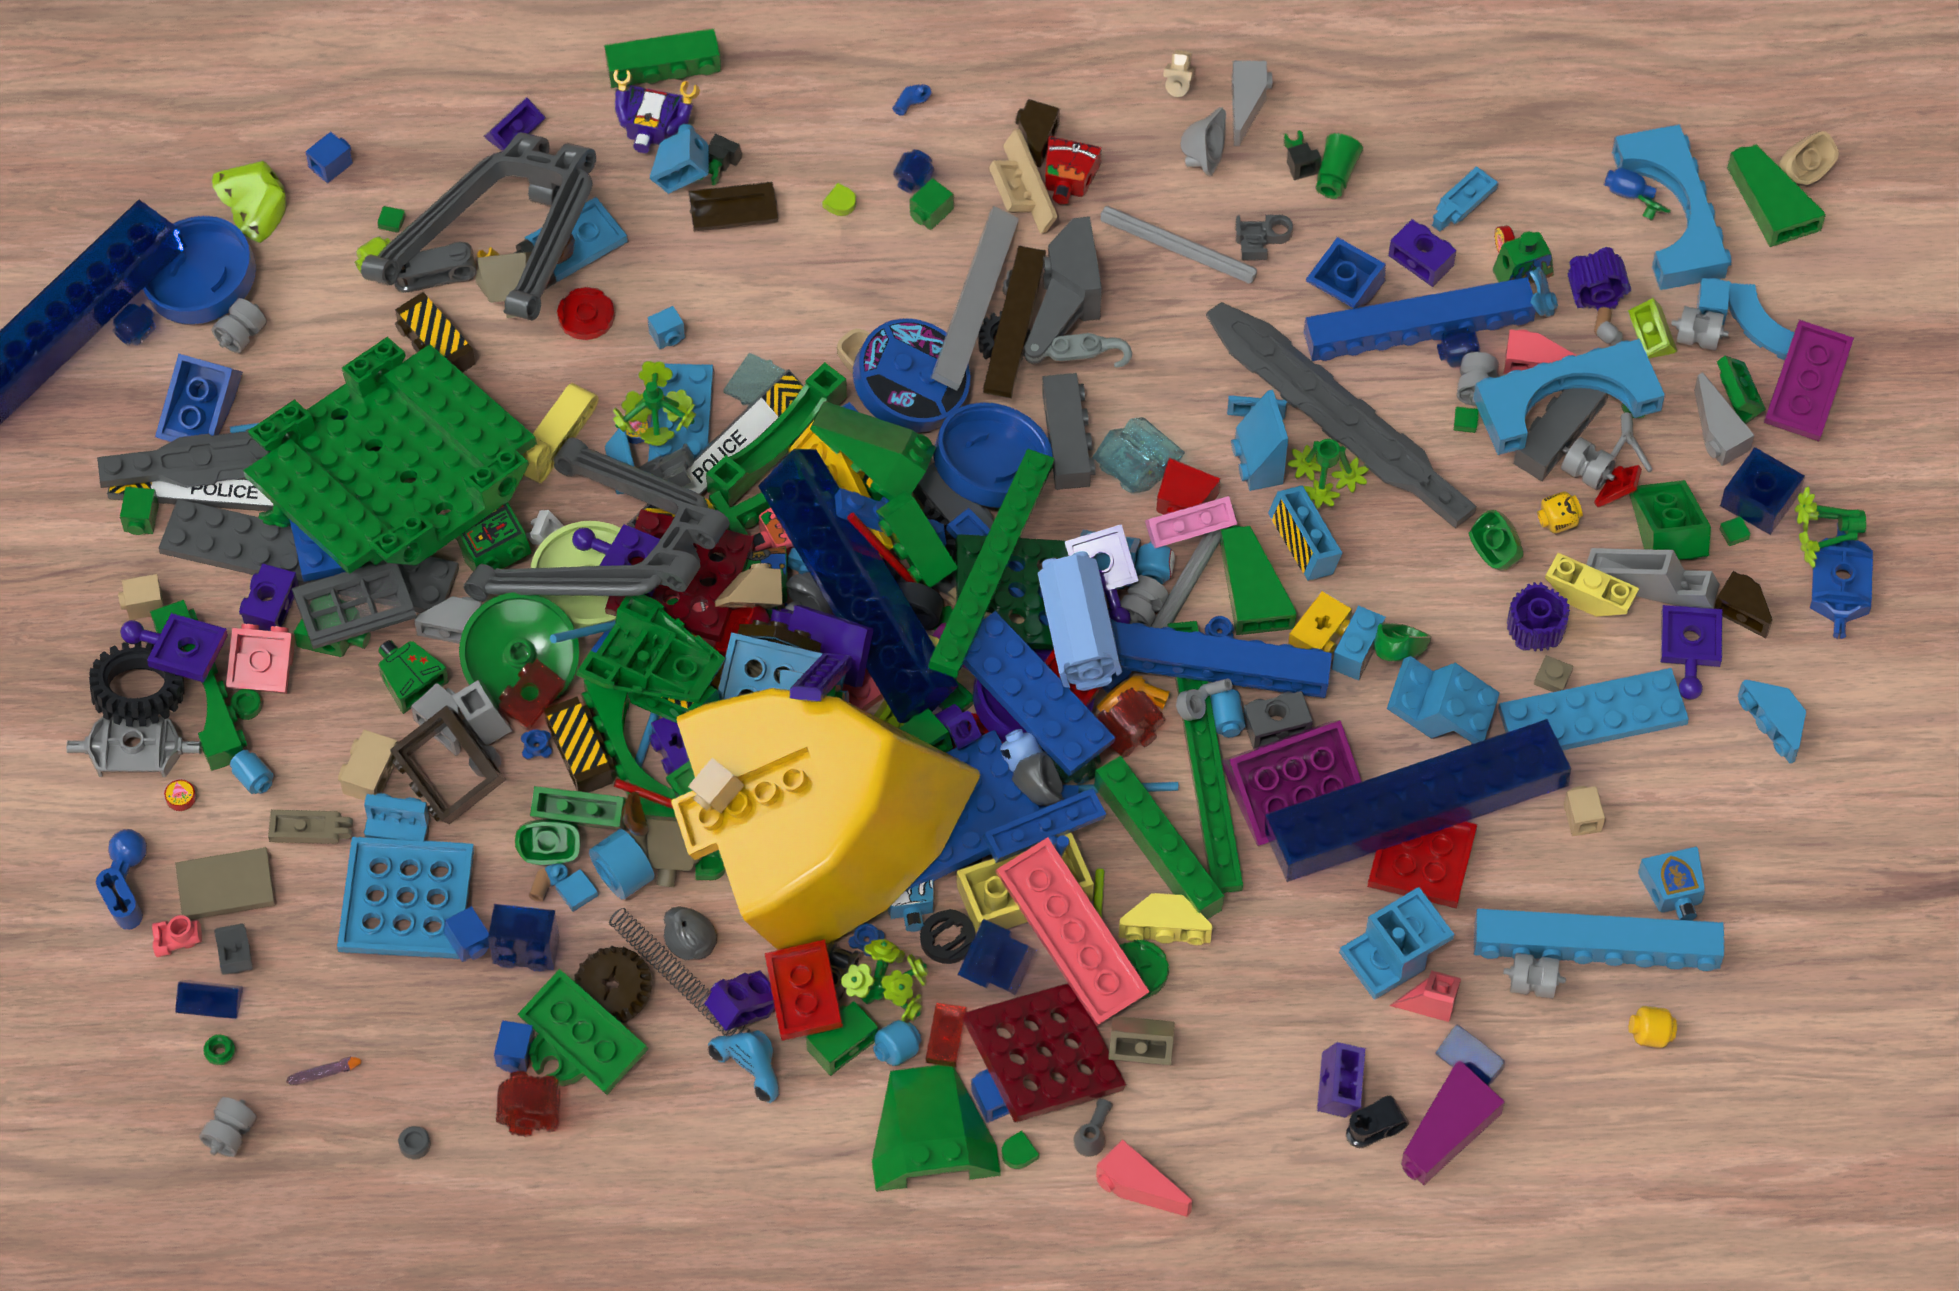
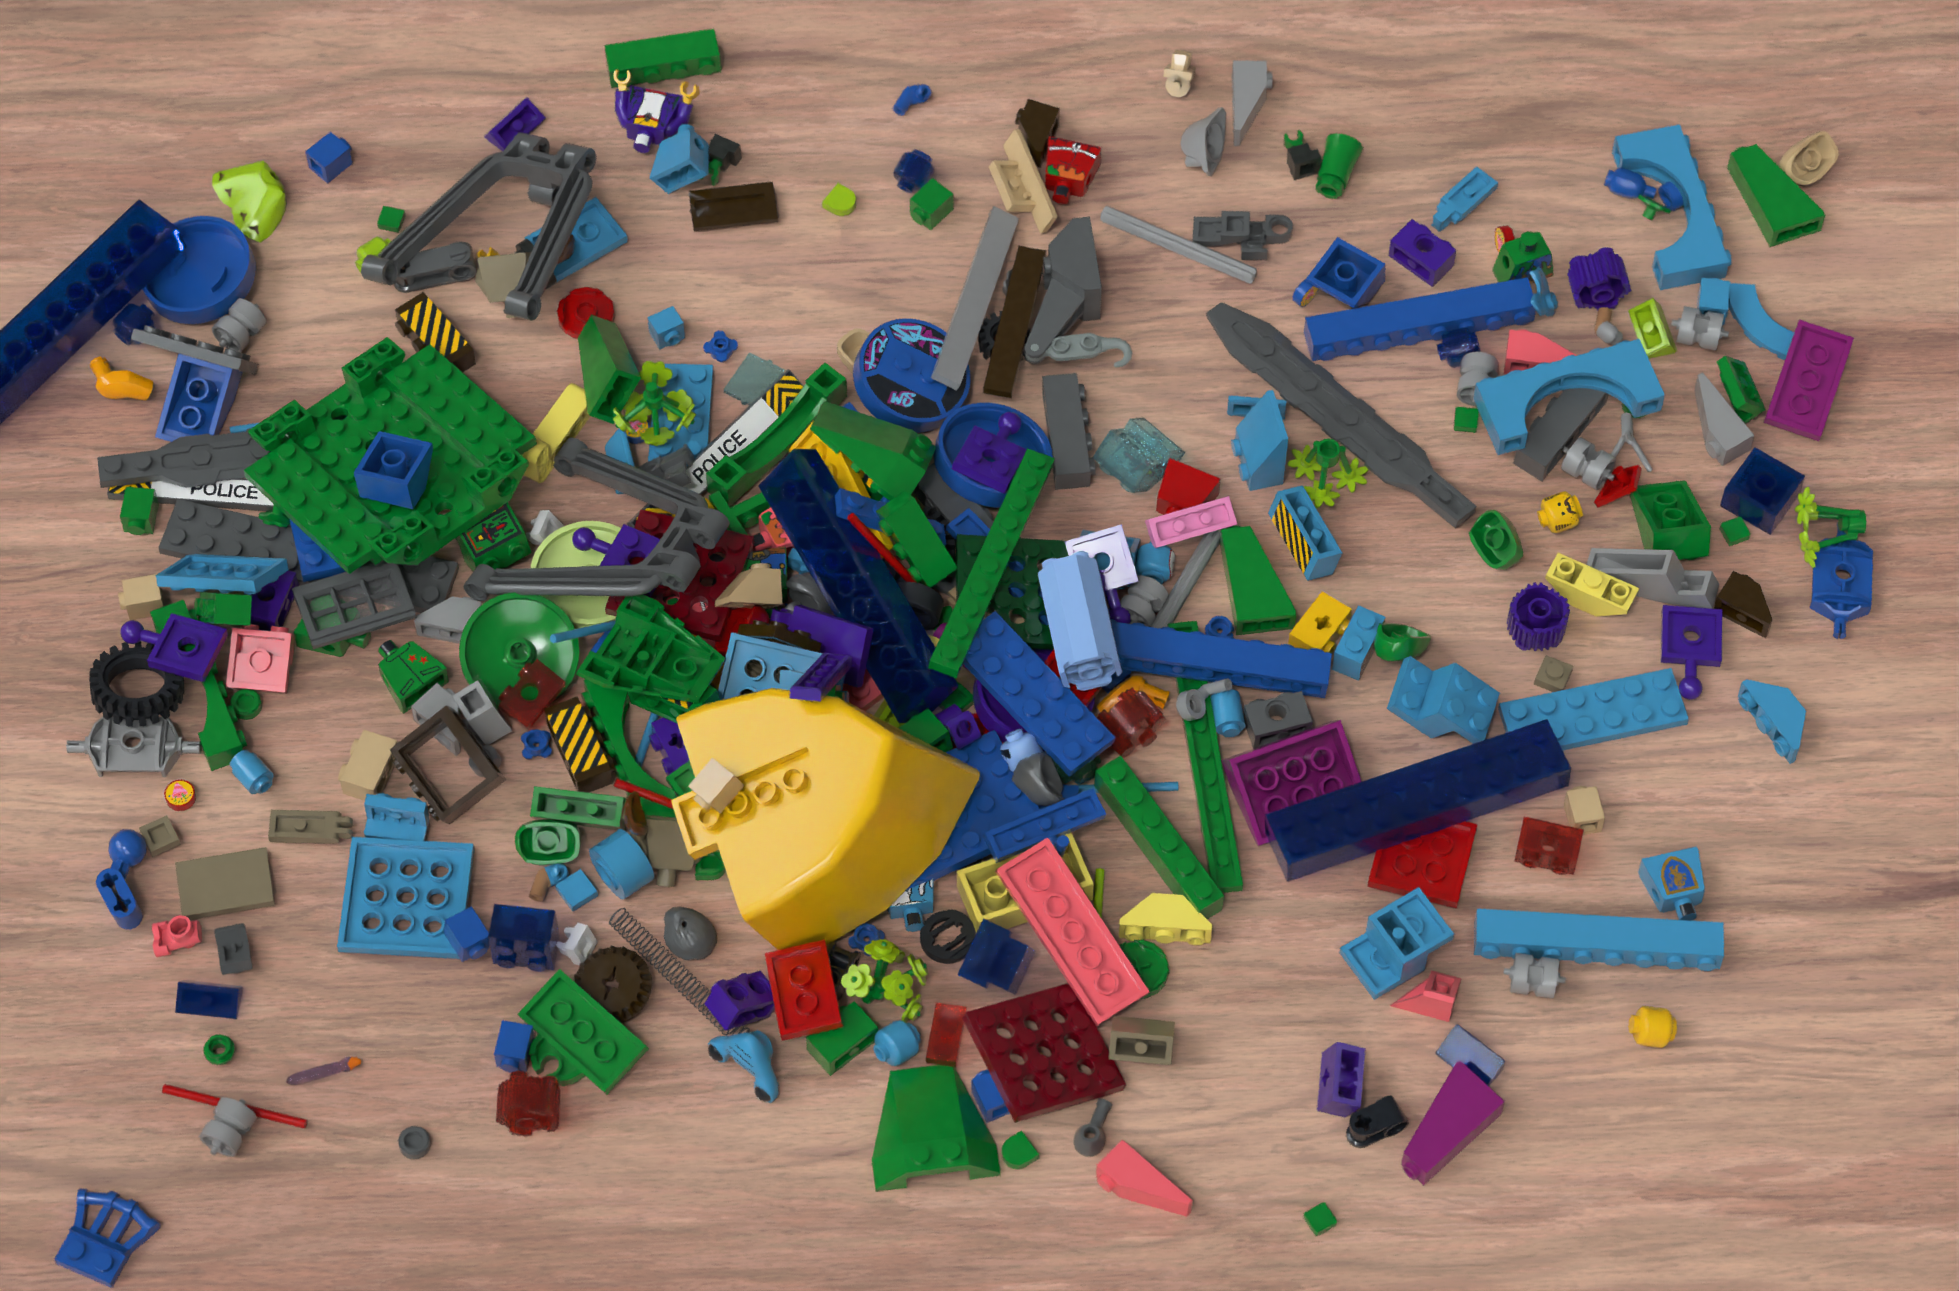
none -> blue plate [54,1188,161,1288]
none -> light orange arm [90,356,153,401]
none -> plate [131,326,258,375]
none -> dark tan plate [139,816,180,857]
none -> dark azure plate [155,554,289,595]
none -> red axle [162,1084,308,1129]
none -> green brick [194,592,252,626]
none -> blue slope [354,431,433,509]
none -> white tile [556,922,598,965]
none -> green slope [578,315,641,424]
none -> blue plate [703,331,738,362]
none -> dark purple plate [951,412,1027,494]
none -> dark grey slope [1193,211,1250,247]
none -> blue tile [1292,279,1318,307]
none -> green piece [1303,1202,1337,1236]
none -> clear red brick [1514,816,1584,875]
none -> blue tile [1659,181,1684,211]

